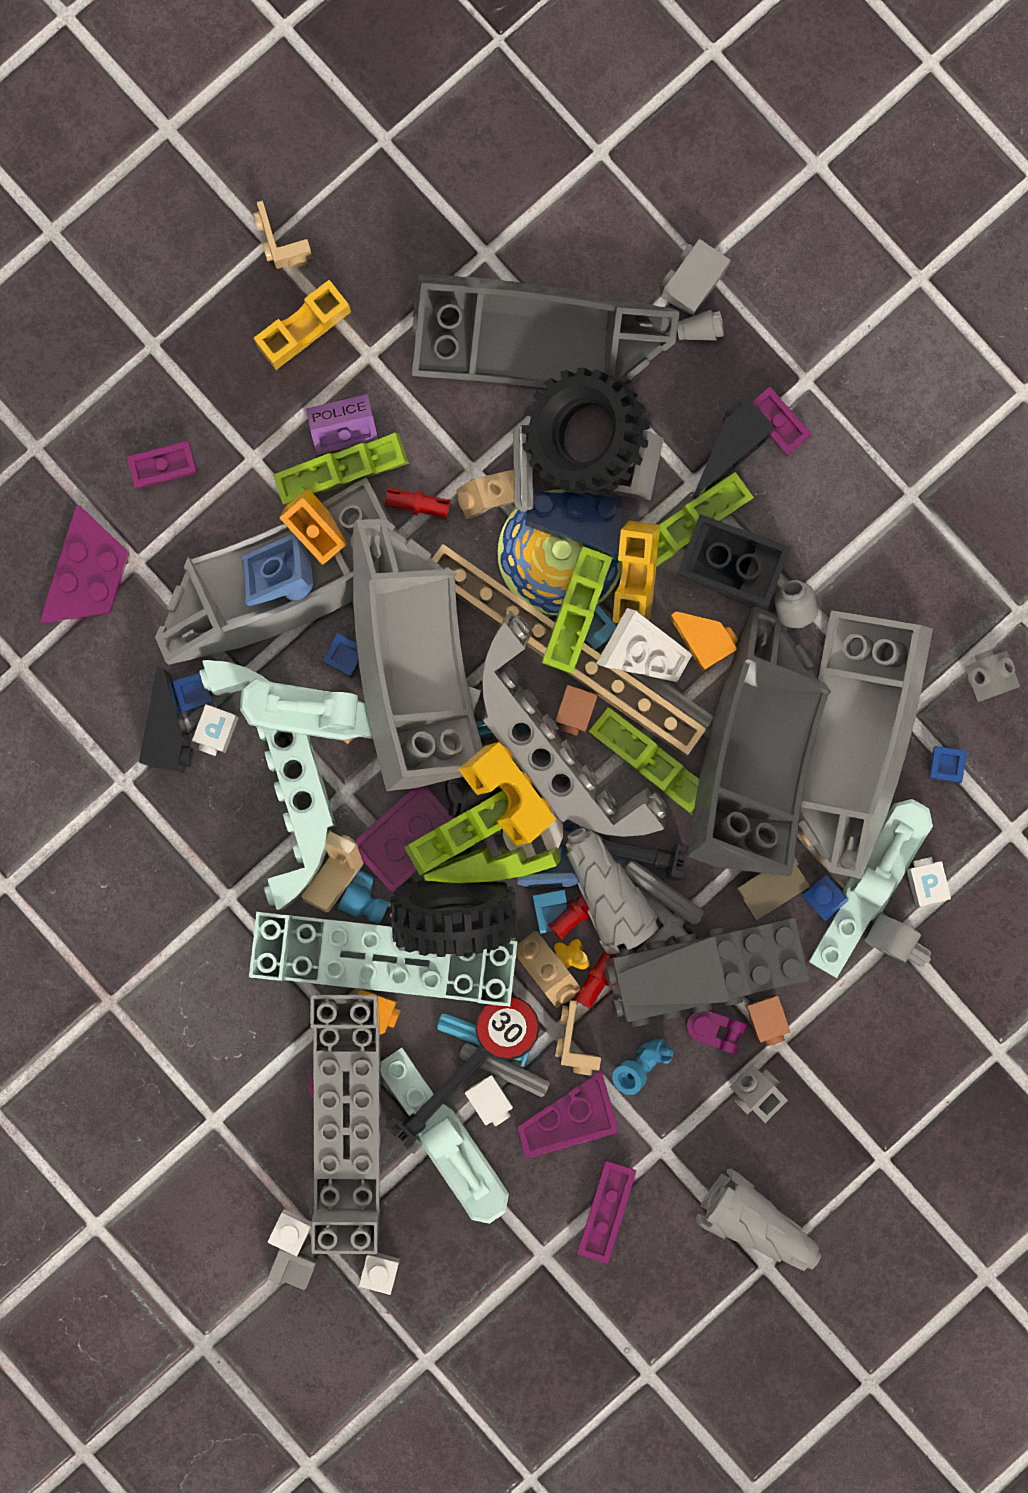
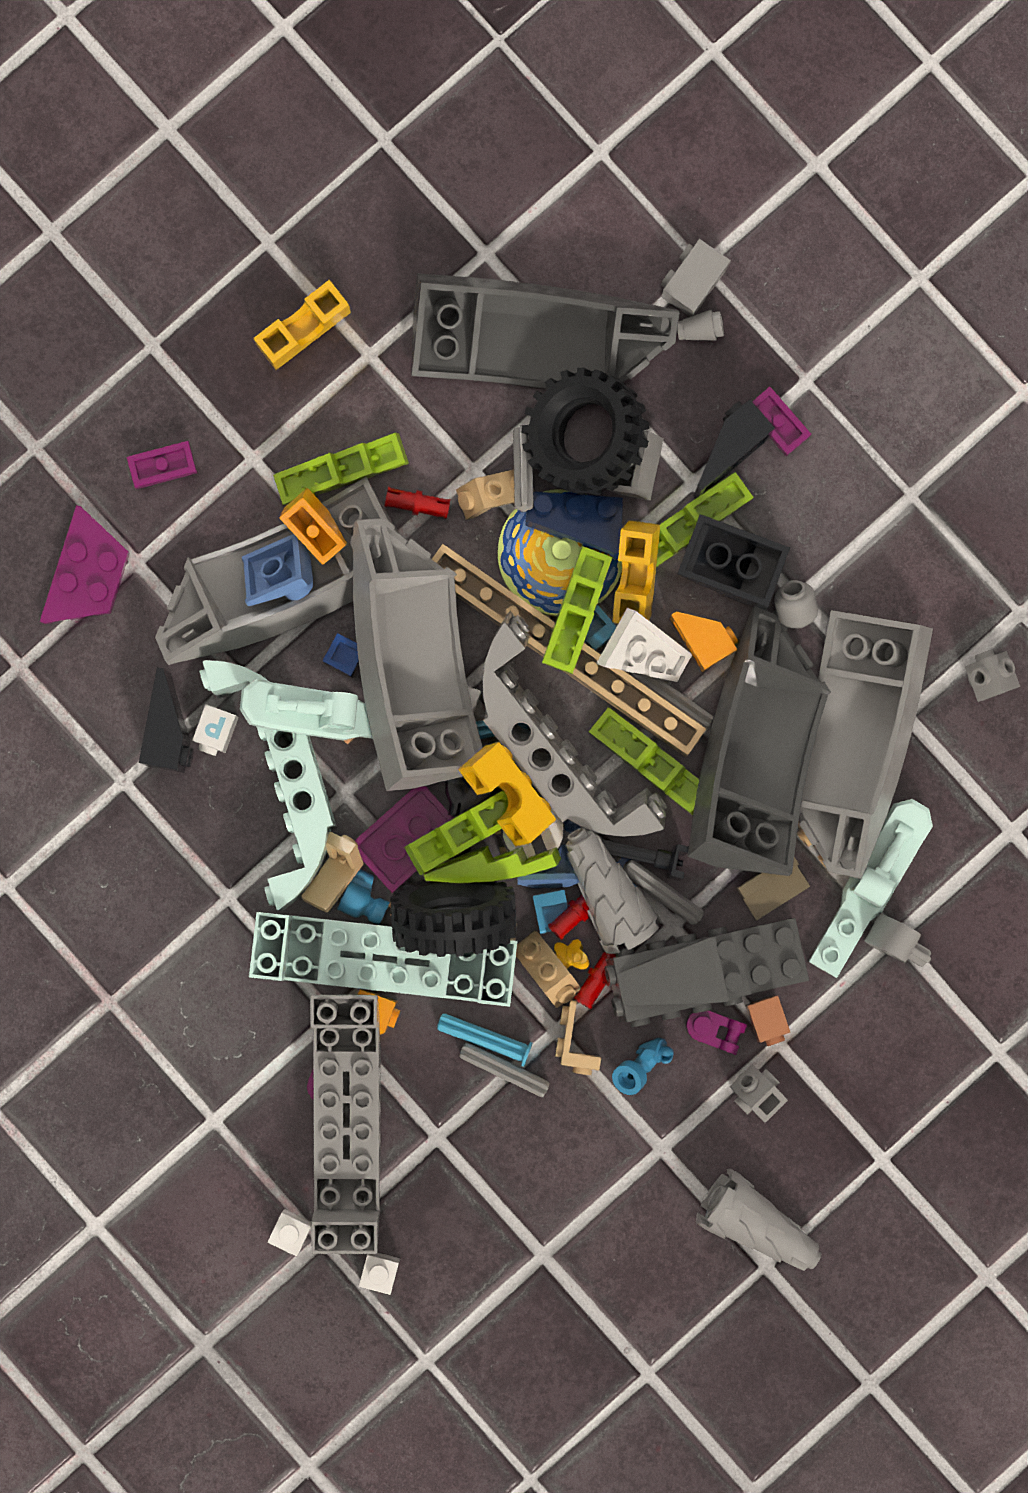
blue plate [172,673,213,713] -> none
tan bracket [253,200,313,269] -> none
light grey panel [267,1249,318,1290] -> none
medium lavender panel [306,394,378,455] -> none
light aqua piece [381,1047,509,1224] -> none
piece [385,996,540,1154] -> none
white brick [465,1074,513,1126] -> none
magenta wing [517,1070,619,1159] -> none
nougat brick [555,685,598,737] -> none
magenta plate [577,1160,637,1264] -> none
blue plate [802,874,849,921] -> none
white brick [906,857,951,907] -> none
blue plate [929,746,967,783] -> none

